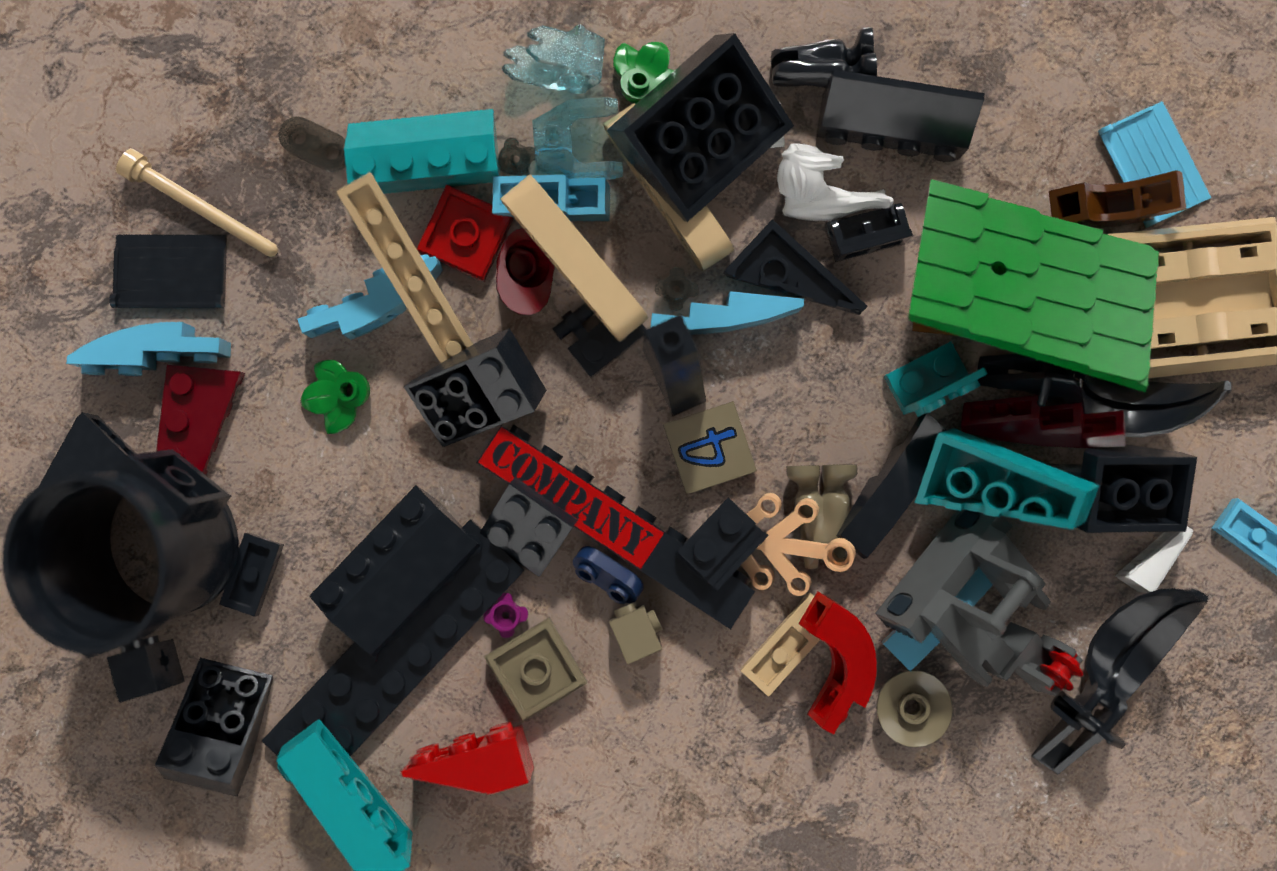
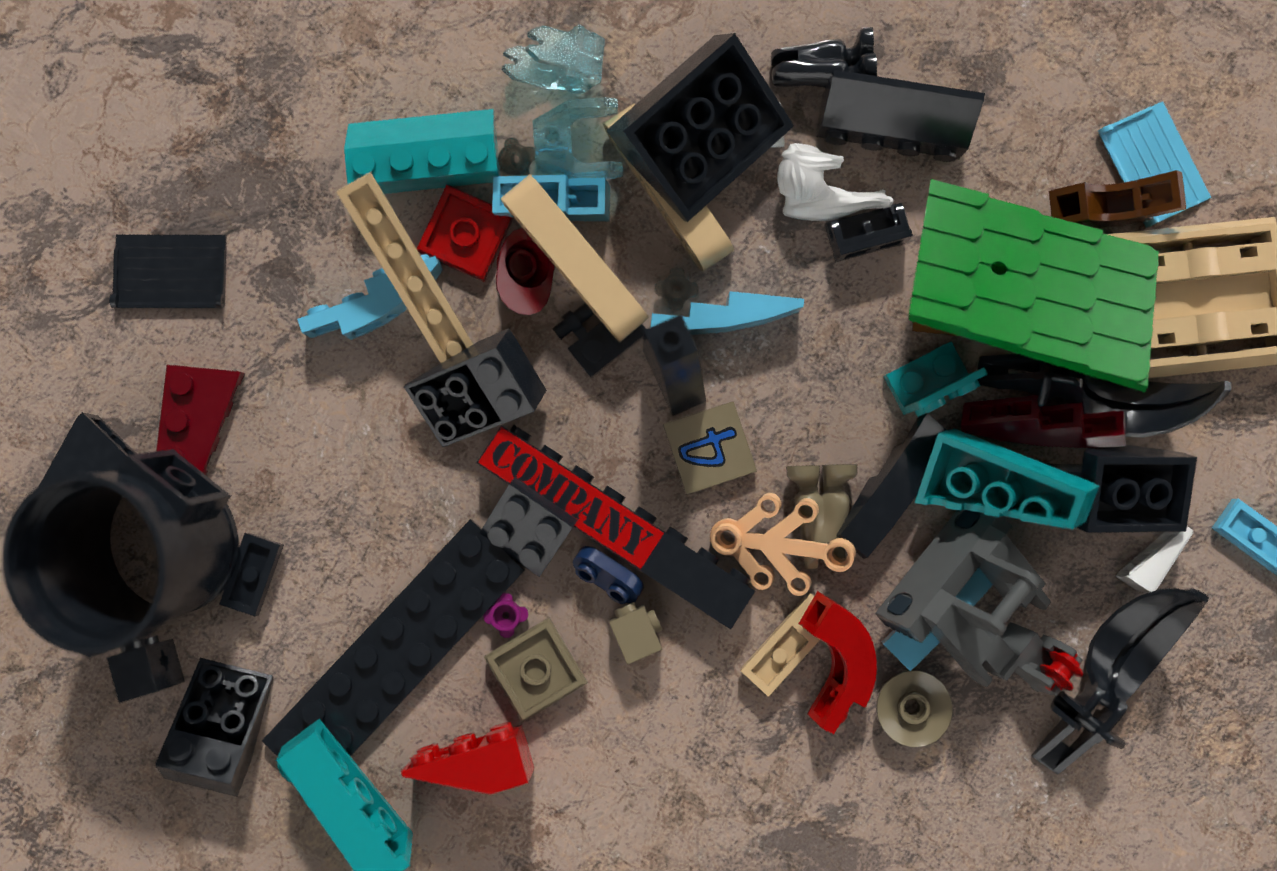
medium azure slope [66,322,231,376] -> none
tan piece [116,148,278,257] -> none
clear smoke plate [278,117,346,172] -> none
green plate [300,360,370,434] -> none
black slope [309,485,480,657] -> none
green plate [613,42,674,104] -> none
black plate [675,497,769,592] -> none
black wing [723,219,868,315] -> none

